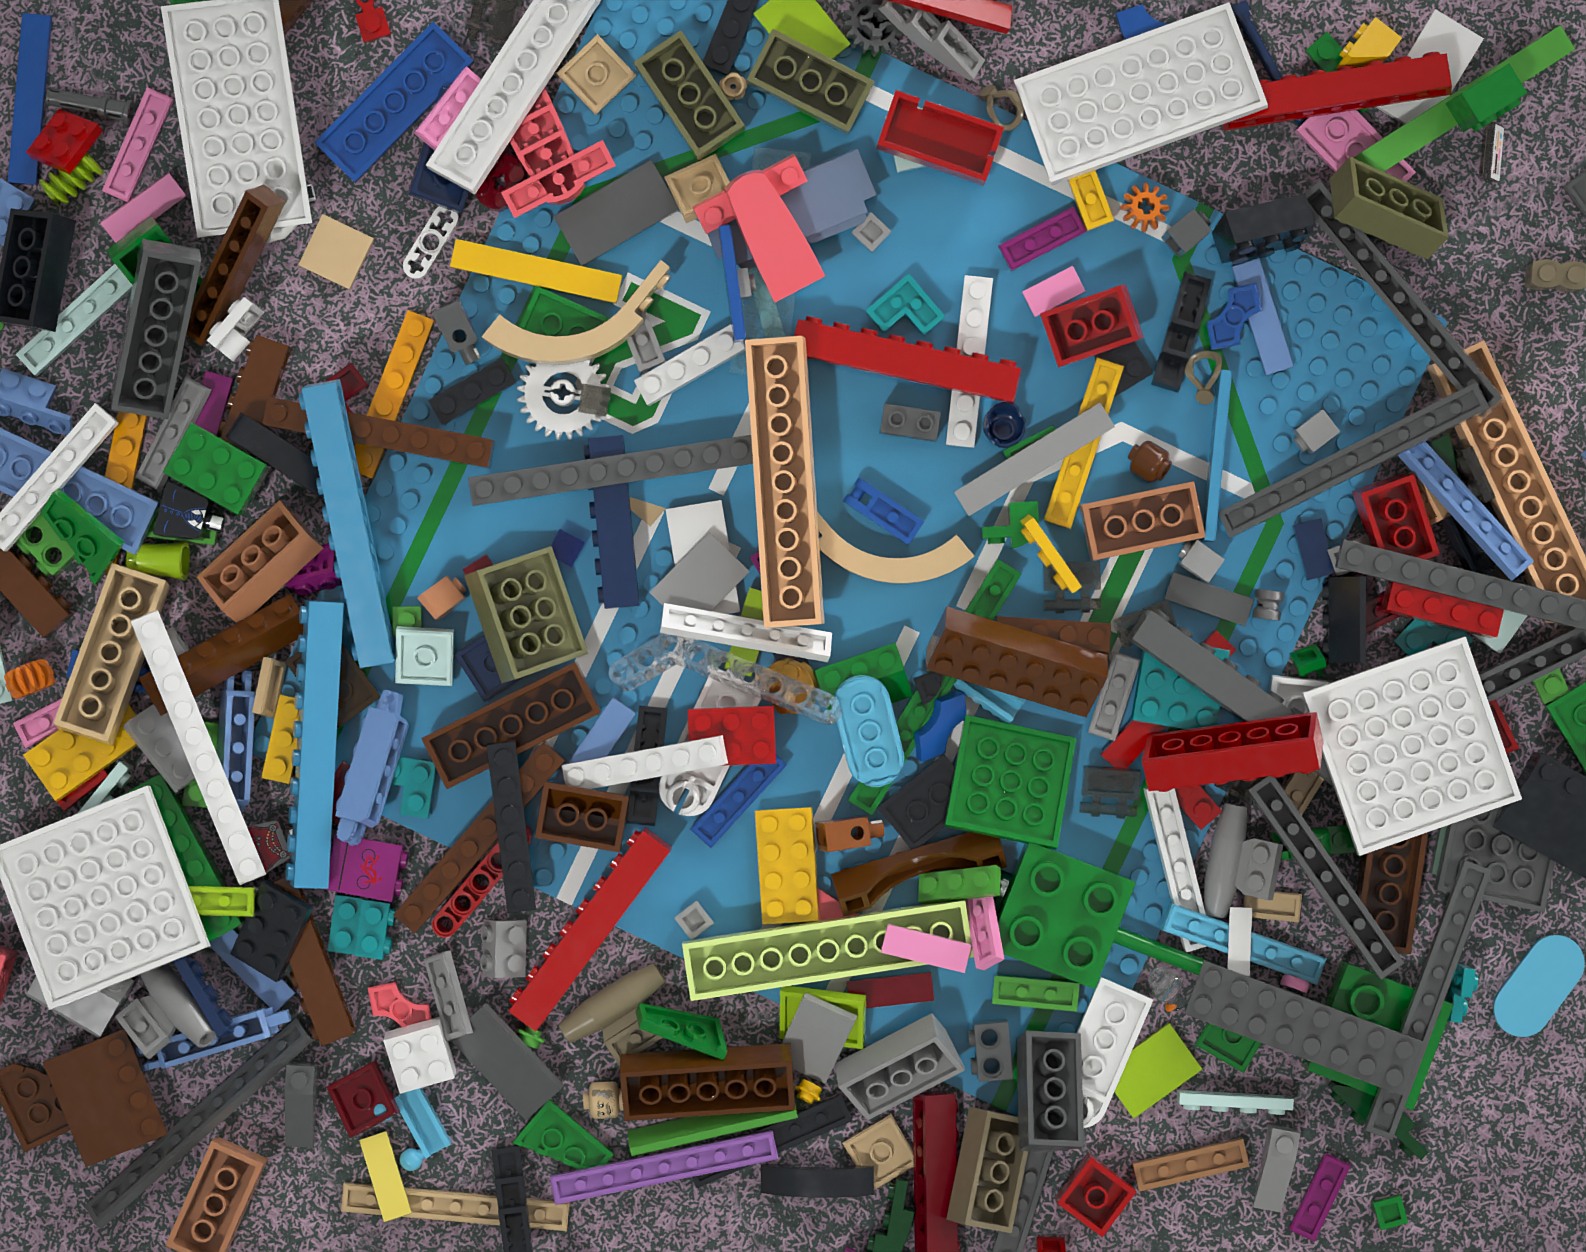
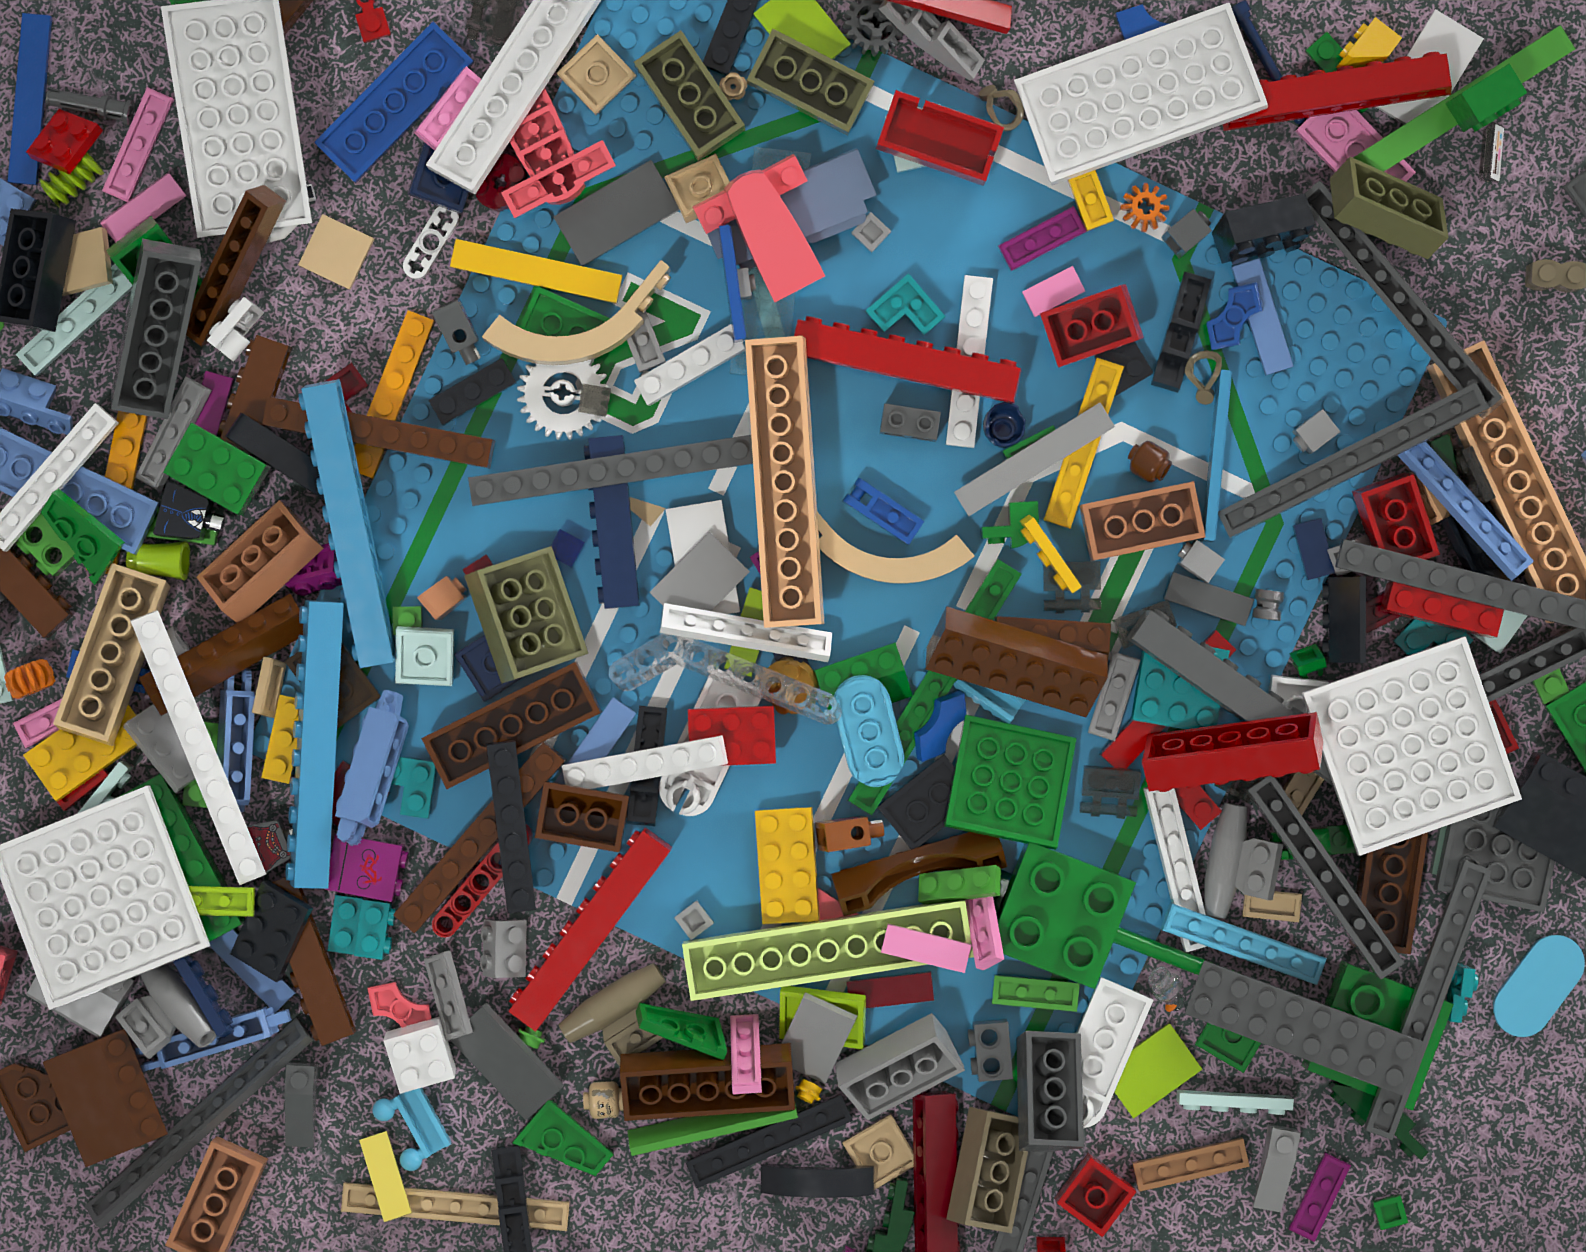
dark red tile [326,1061,400,1138] -> none
medium lavender tile [550,1130,778,1205] -> none
blue tile [690,754,787,848] -> none
black tile [913,671,942,705] -> none
white sticker [1227,907,1252,977] -> none
bright pink tile [1280,974,1310,994] -> none
none -> tan tile [62,227,113,296]
none -> bright pink tile [730,1014,762,1094]

